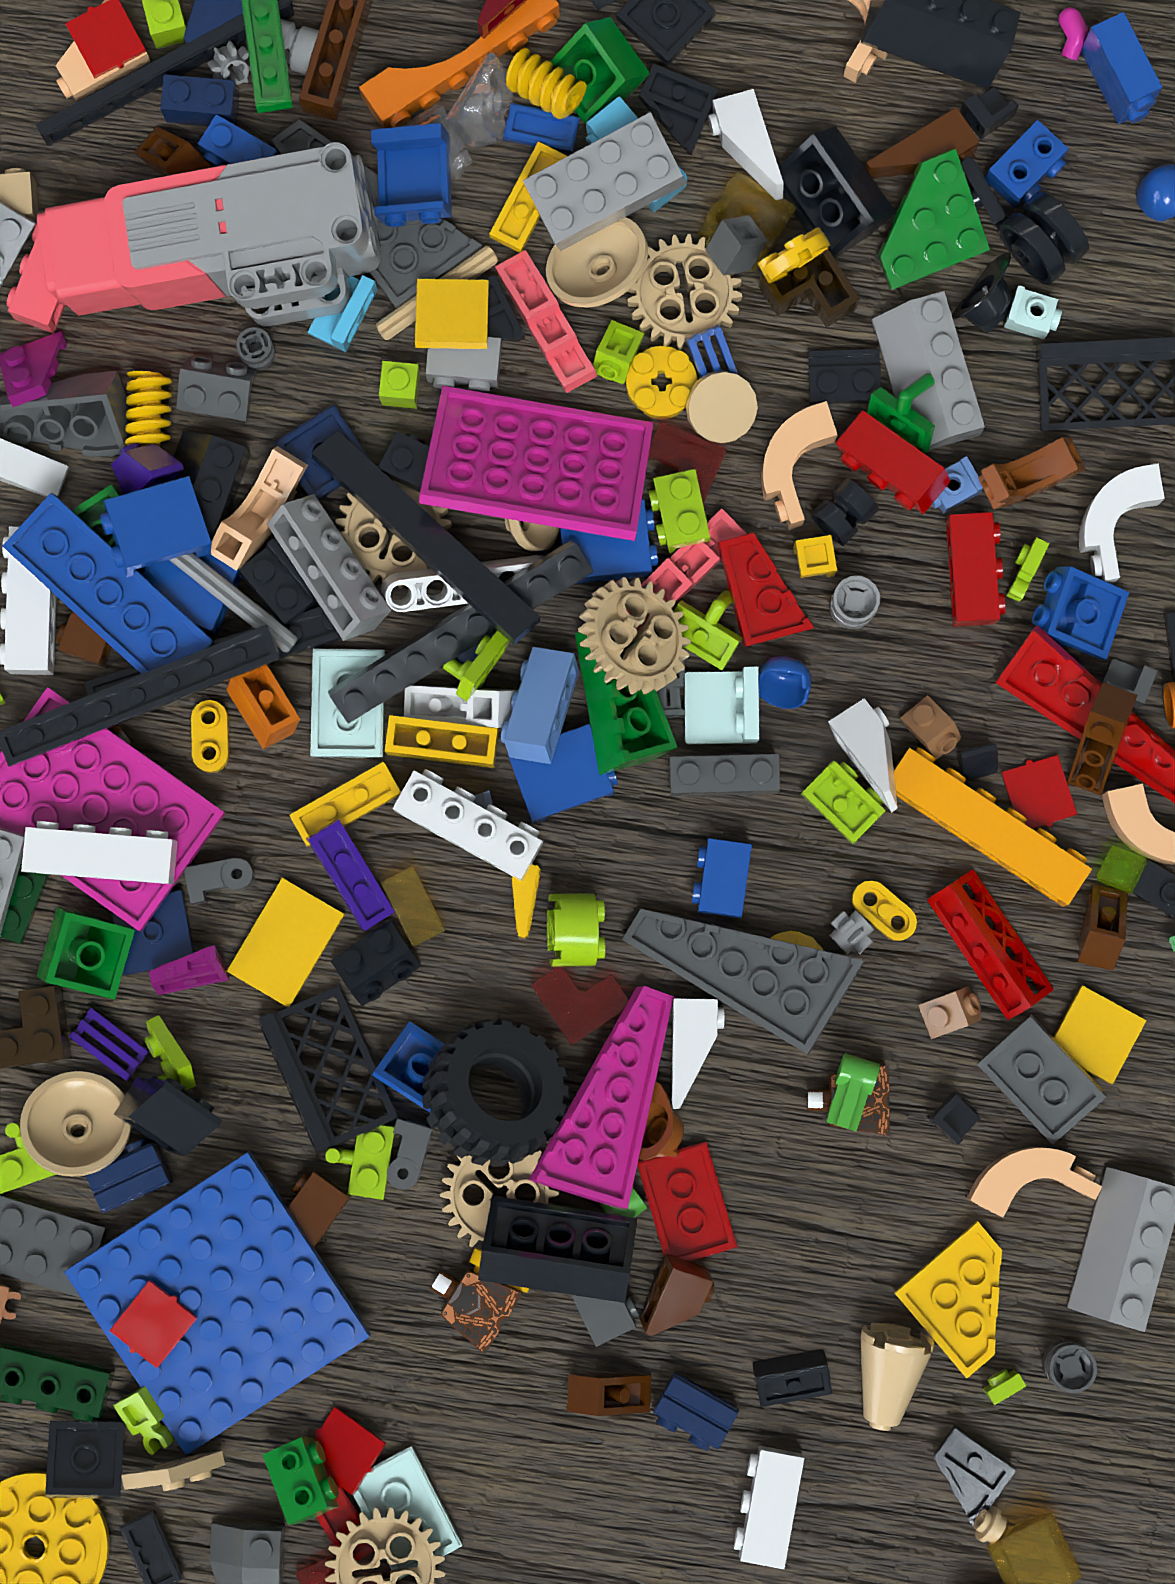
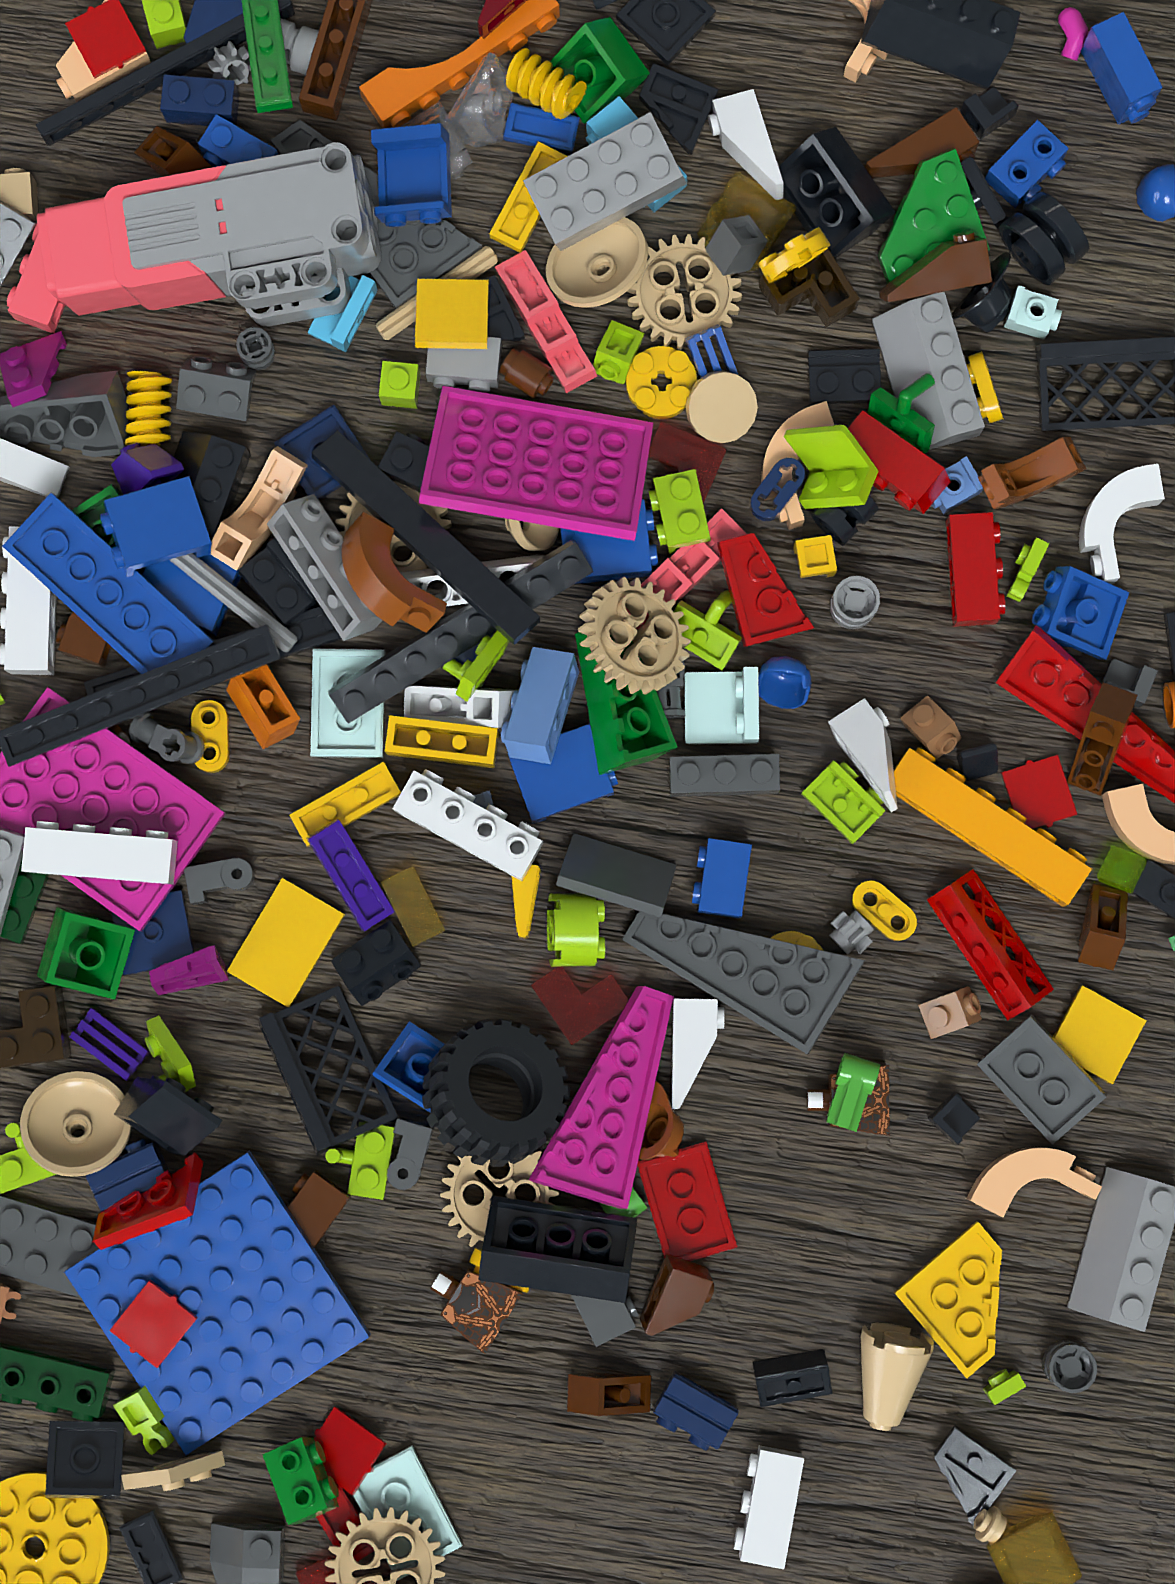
none -> red wing [92,1153,203,1250]
none -> dark grey connector [129,712,205,764]
none -> dark orange arch [342,512,447,633]
none -> reddish brown brick [499,348,554,398]
none -> dark grey tile [556,833,677,917]
none -> dark blue beam [750,458,805,521]
none -> lime bracket [784,425,879,509]
none -> reddish brown slope [879,231,992,302]
none -> yellow plate [966,352,1004,423]

